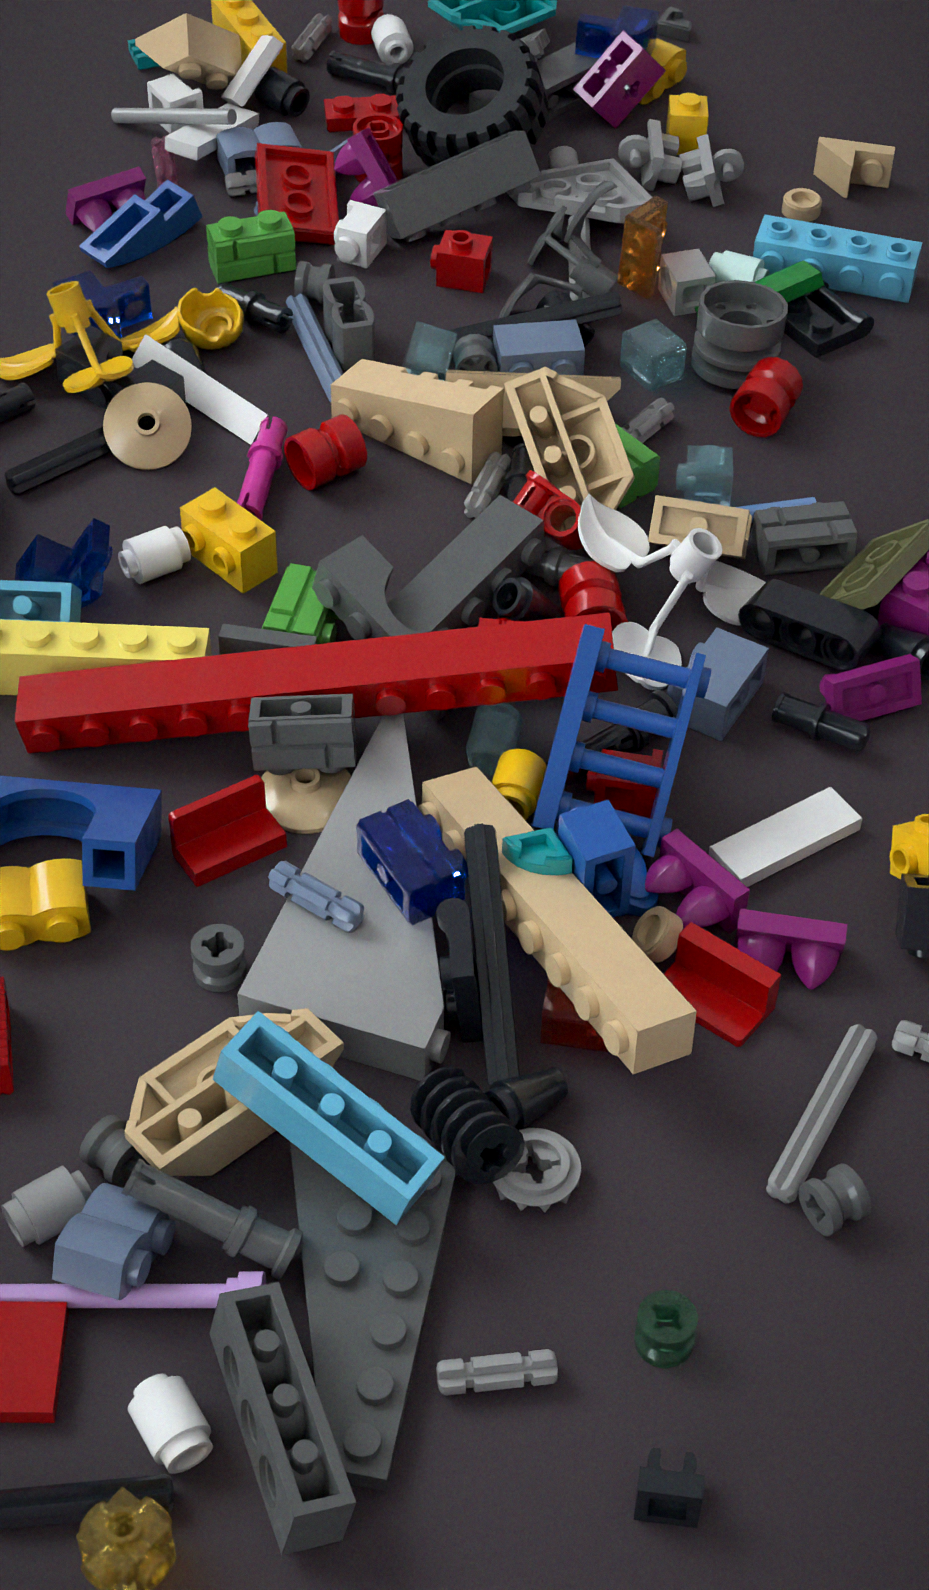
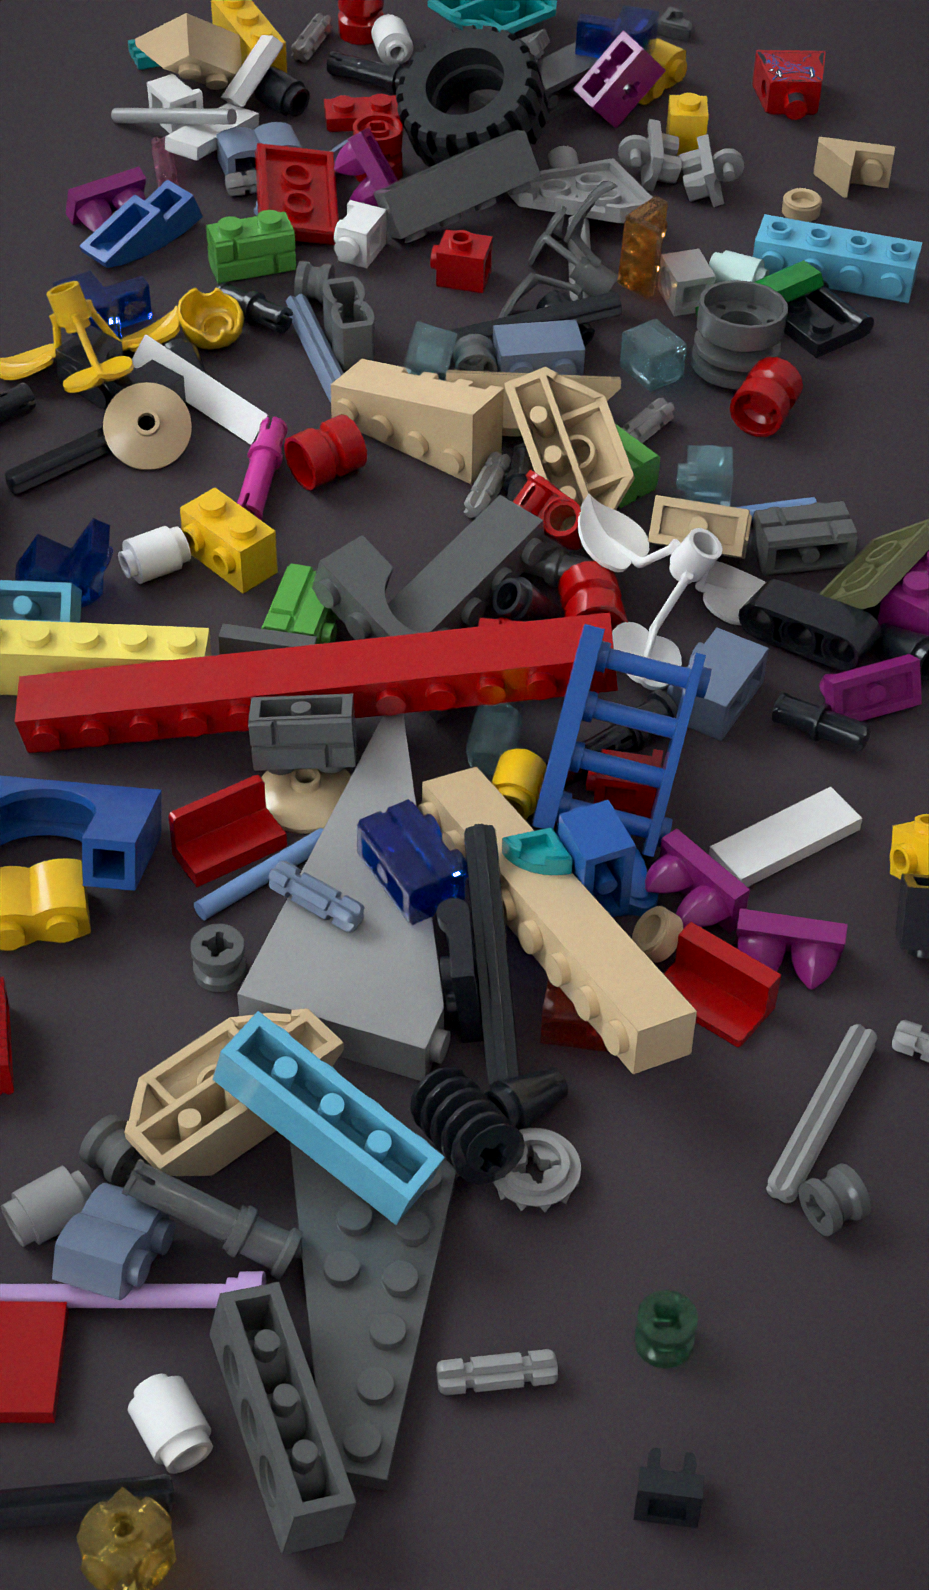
none -> medium blue bar [194,828,323,921]
none -> red torso [752,50,826,120]

